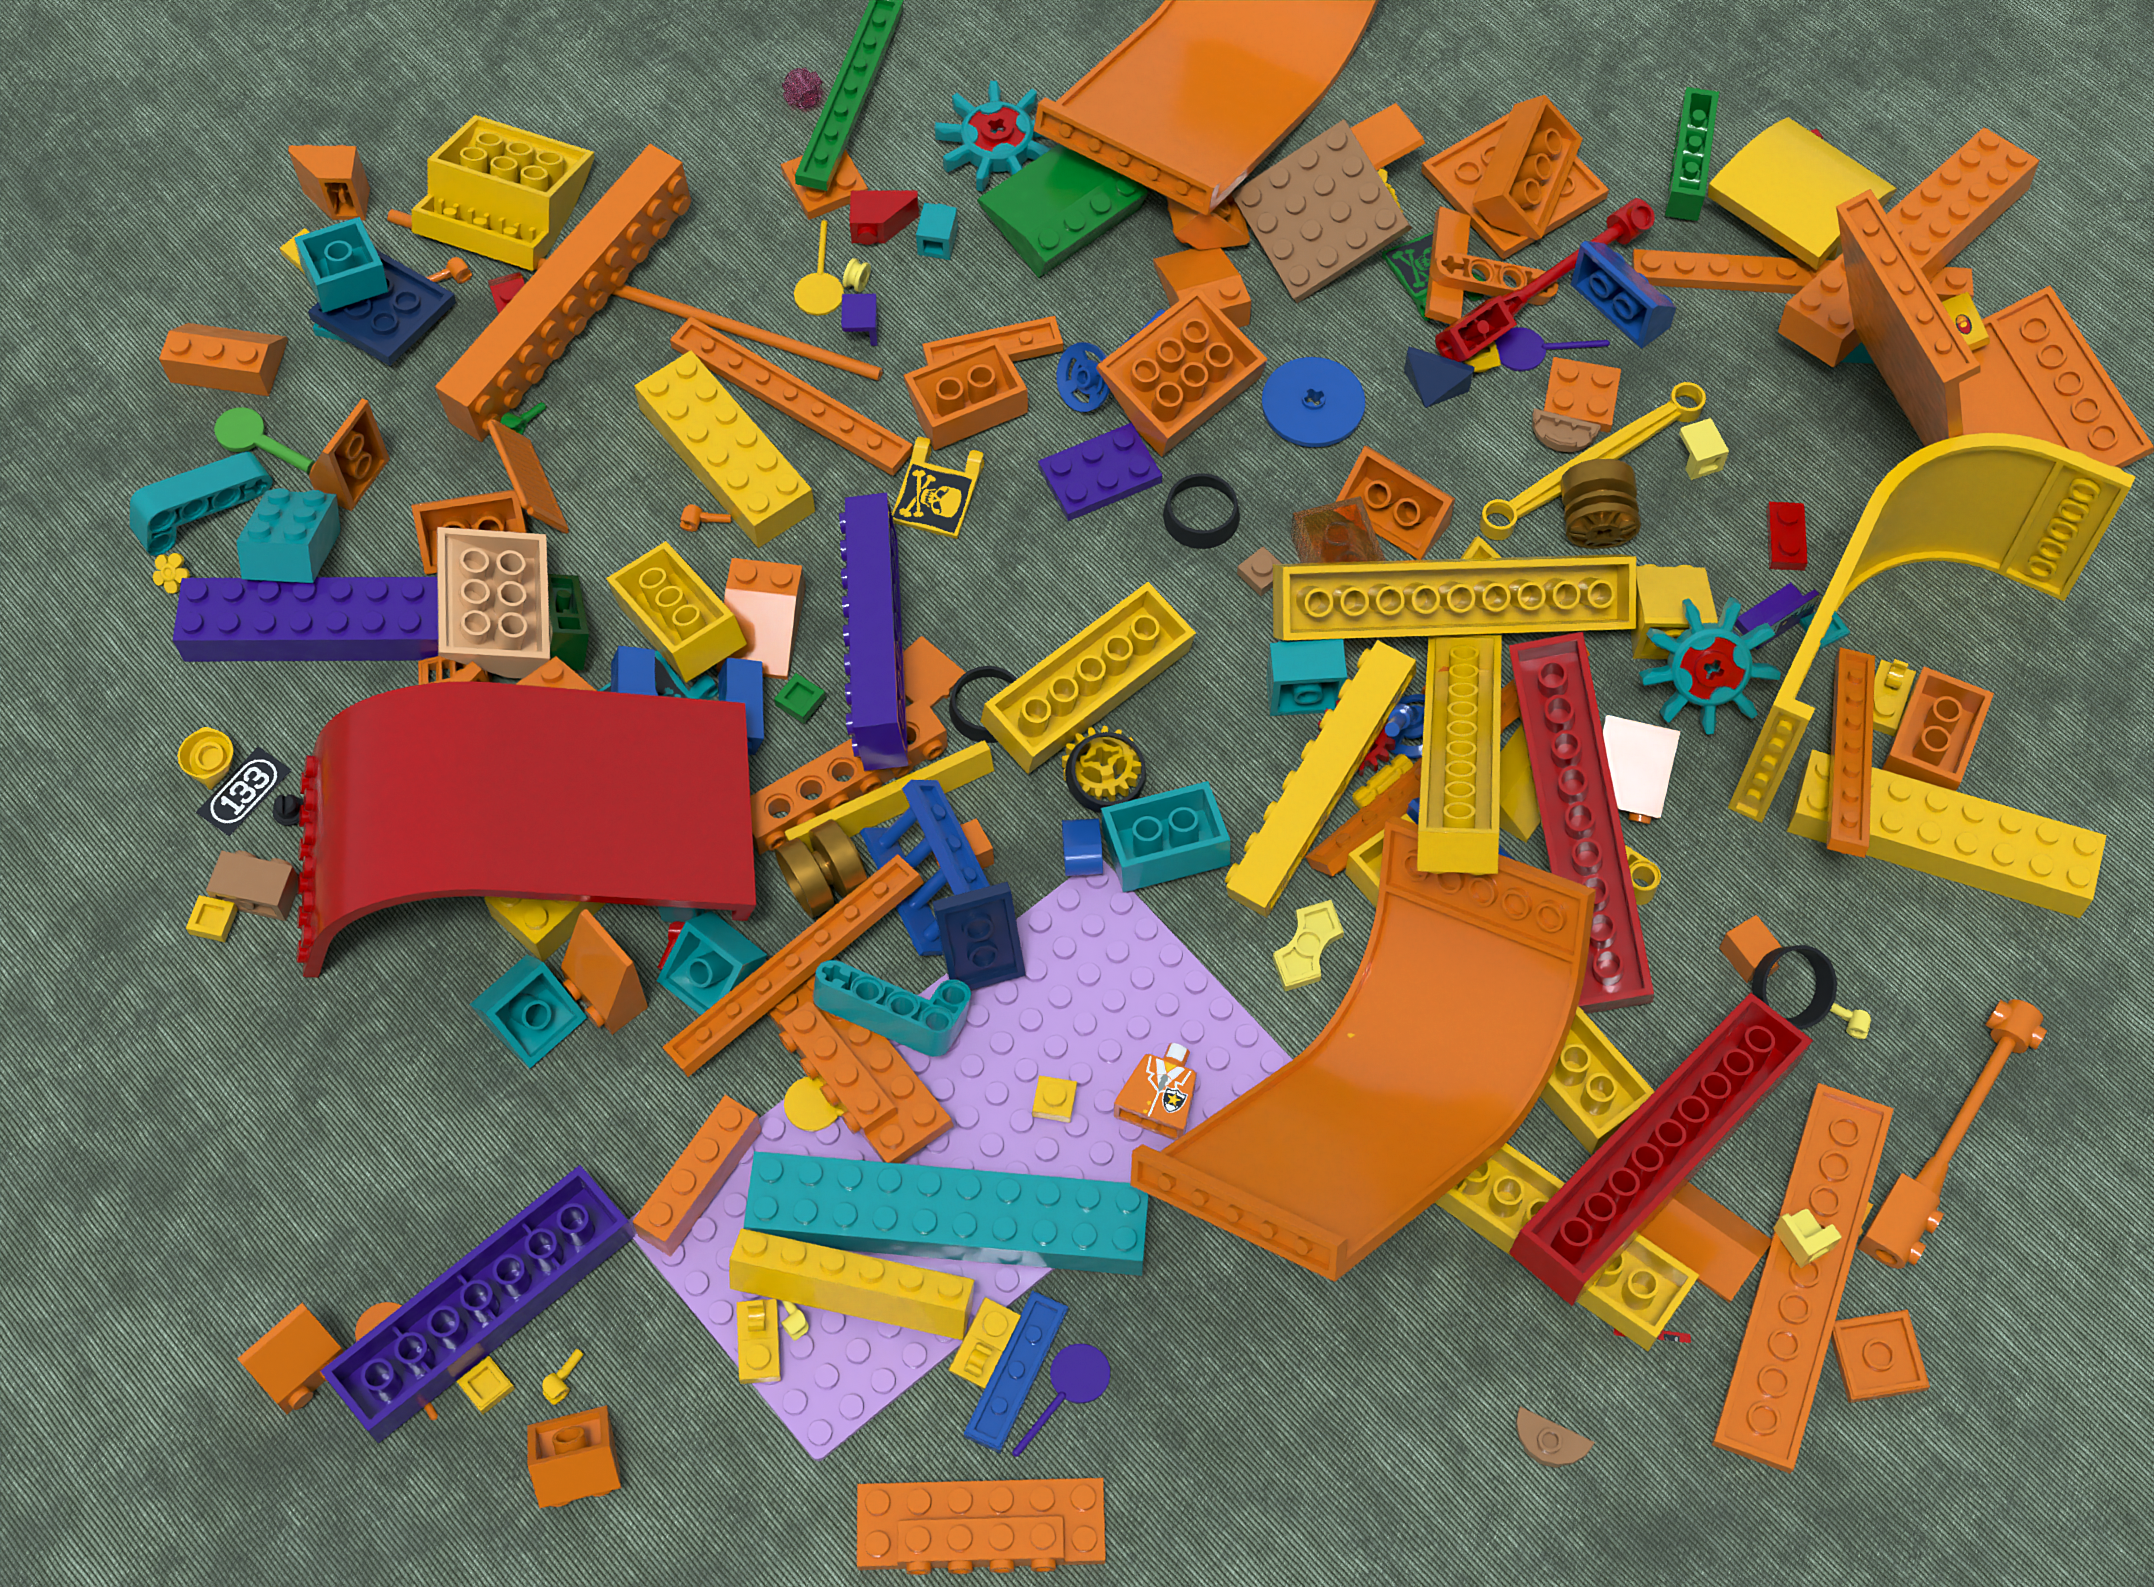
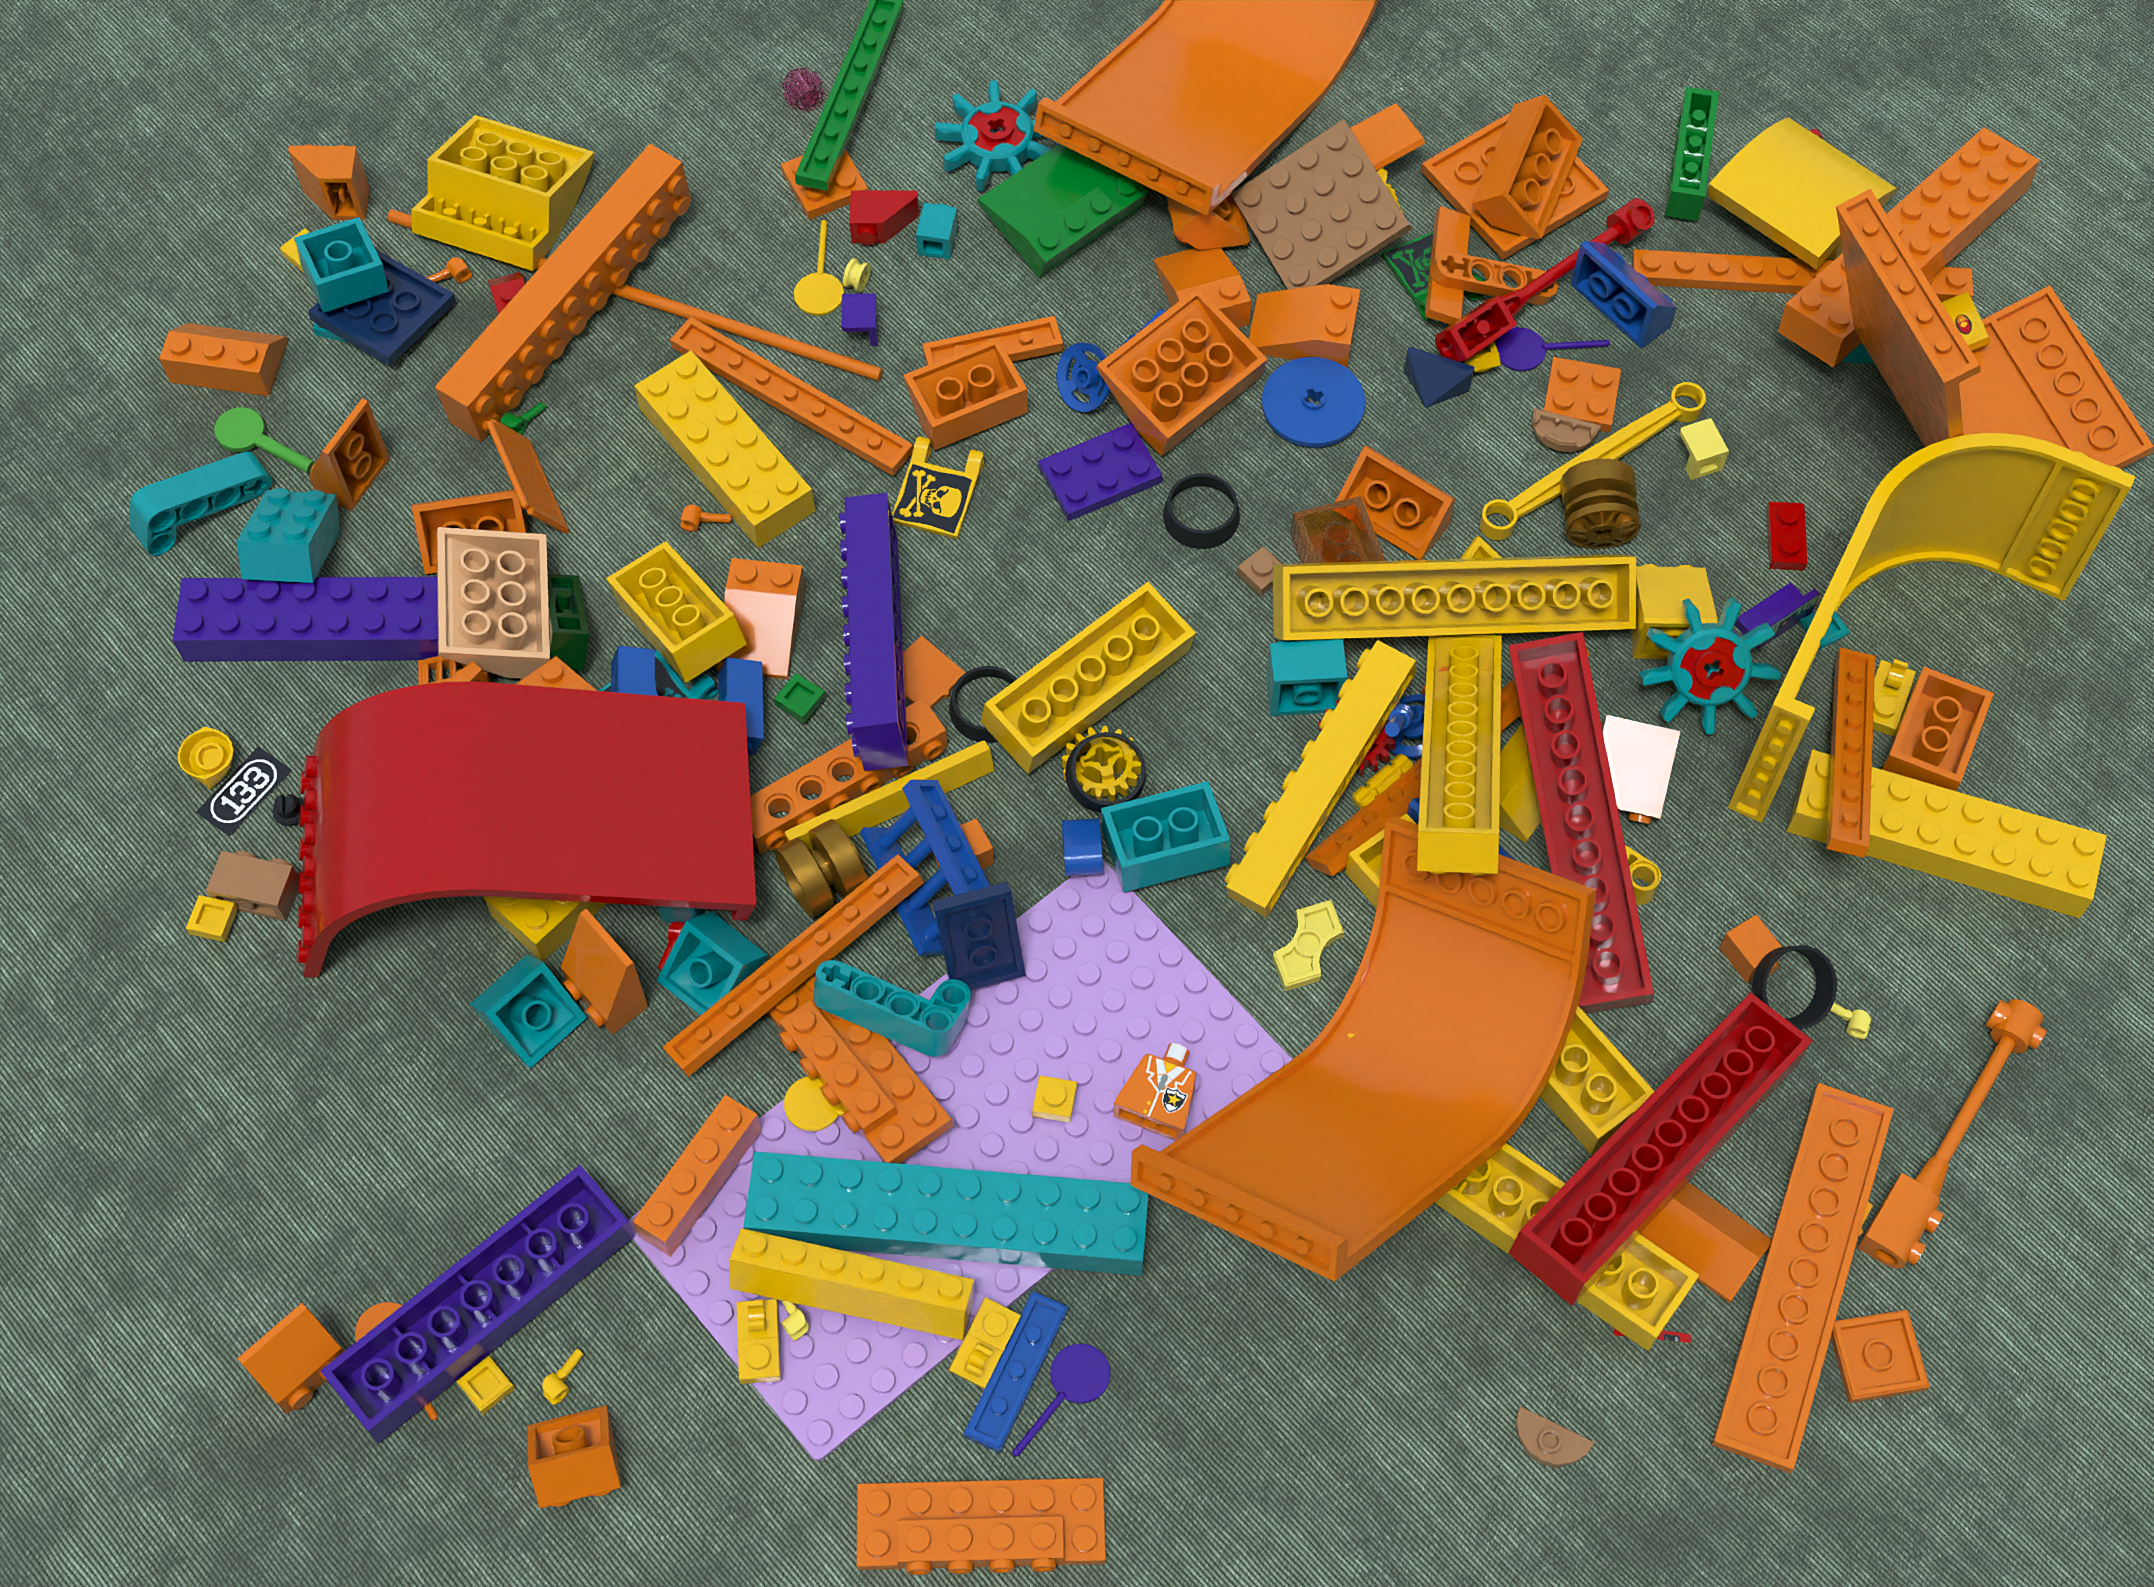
yellow plant [153,553,190,593] -> none
light yellow panel [1773,1209,1842,1268] -> none
none -> orange slope [1249,284,1361,368]

